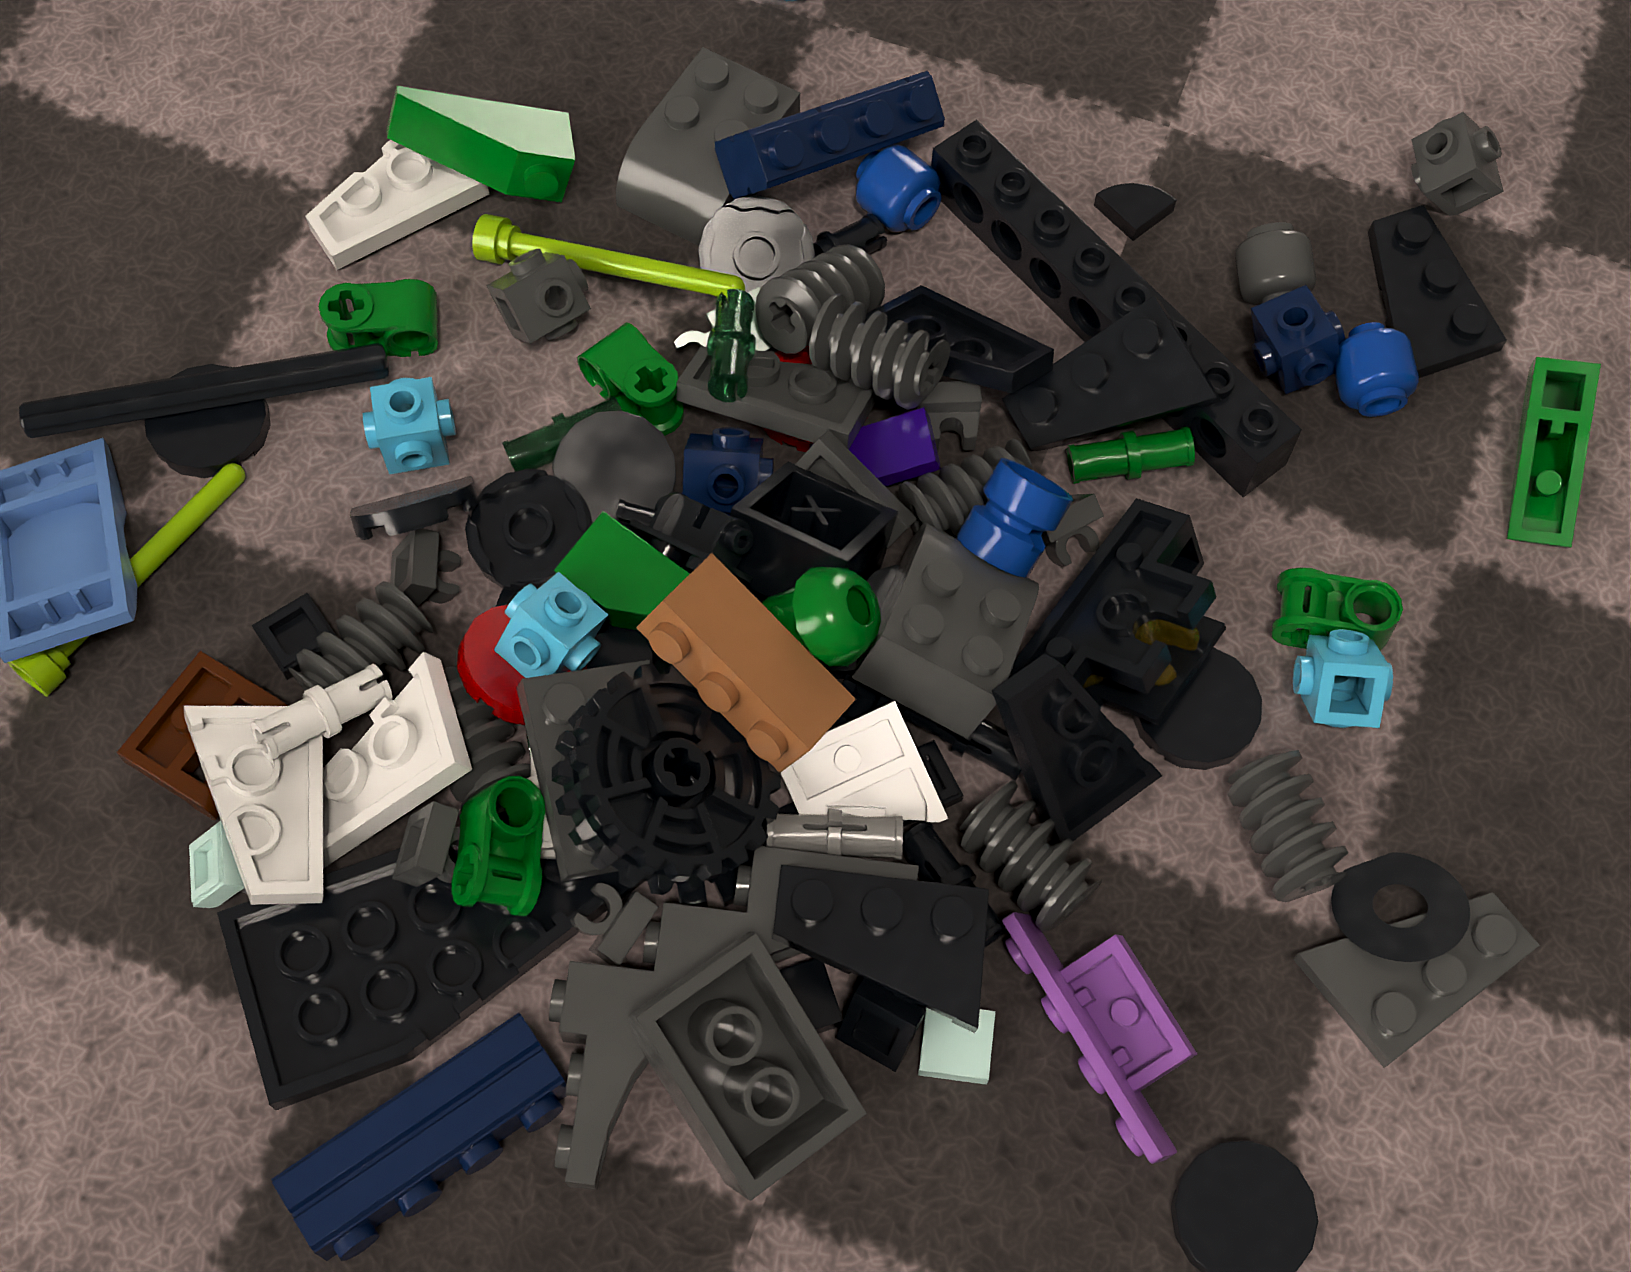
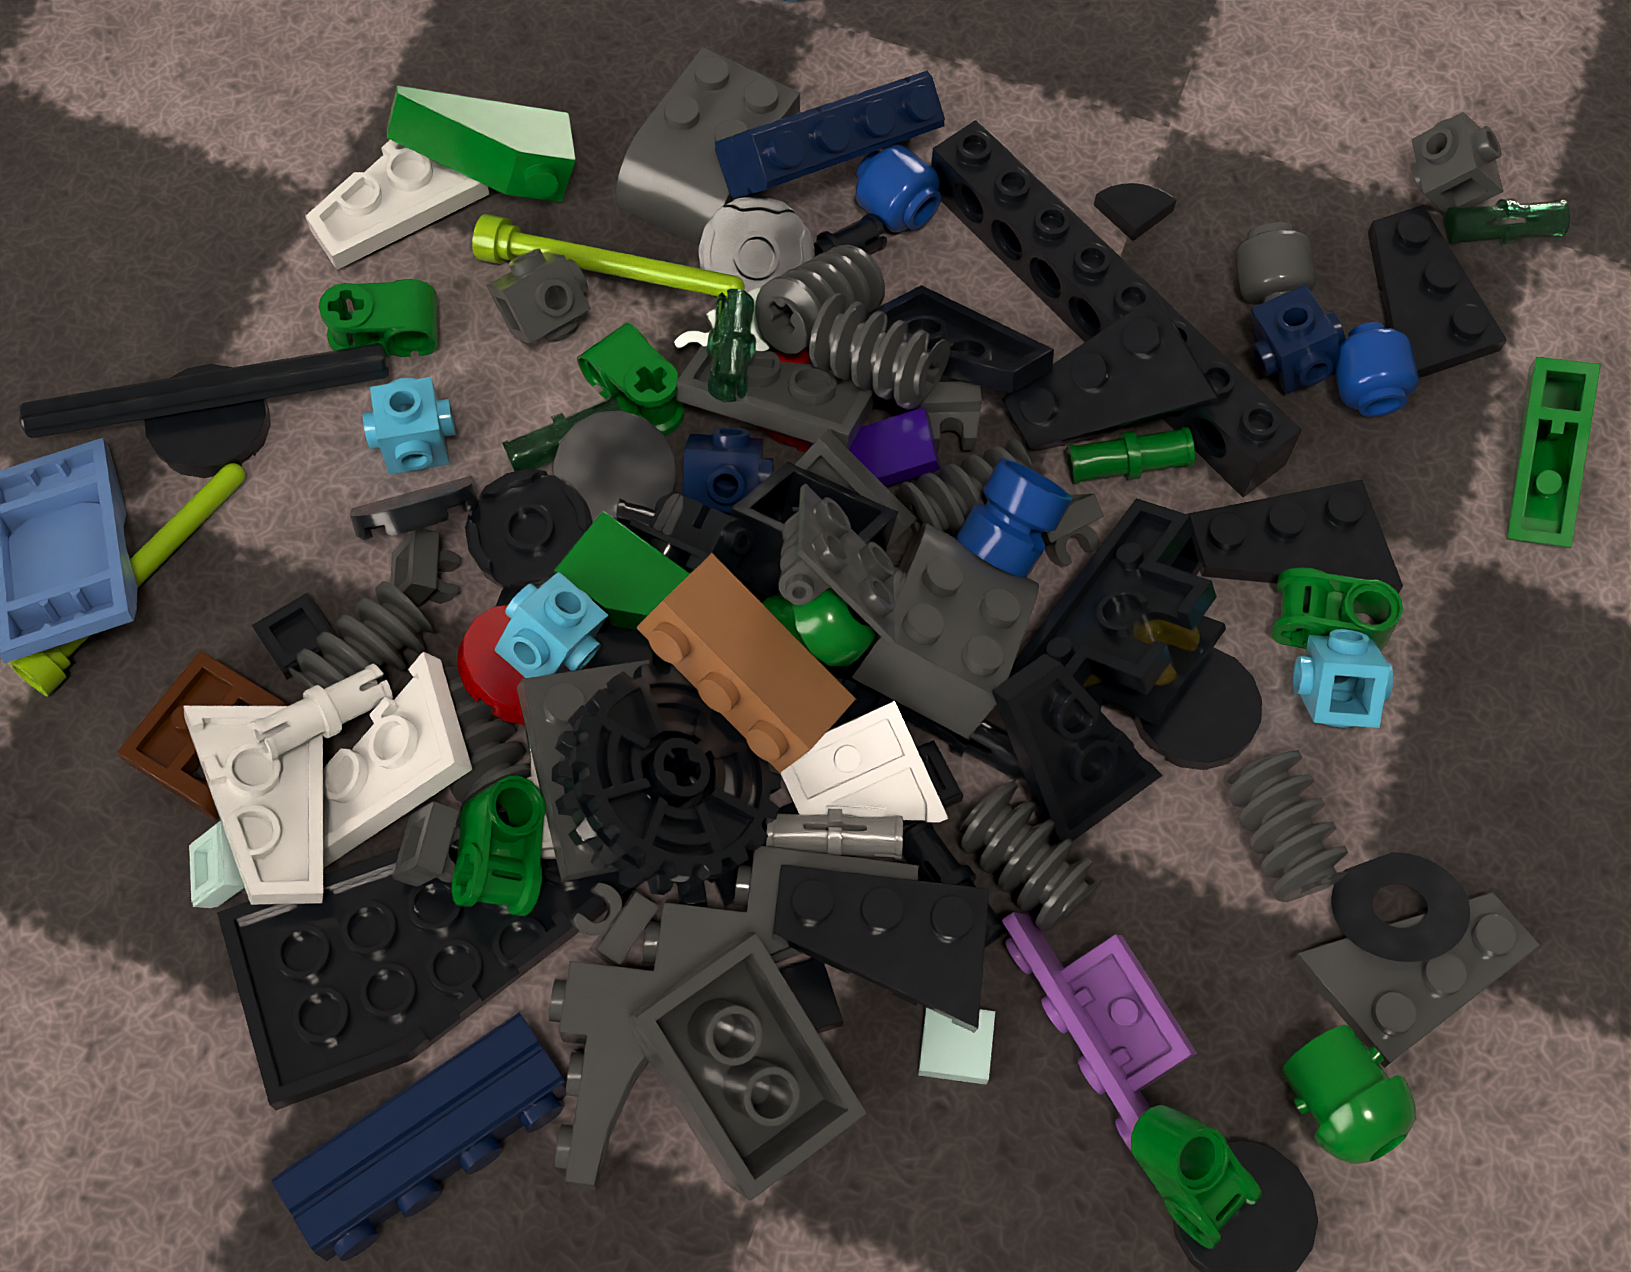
black tile [835,979,926,1072] -> none
none -> dark grey hinge [779,483,896,645]
none -> green piece [1131,1105,1262,1249]
none -> black wing [1188,479,1403,594]
none -> green piece [1281,1025,1416,1164]
none -> clear green pin [1444,198,1570,245]

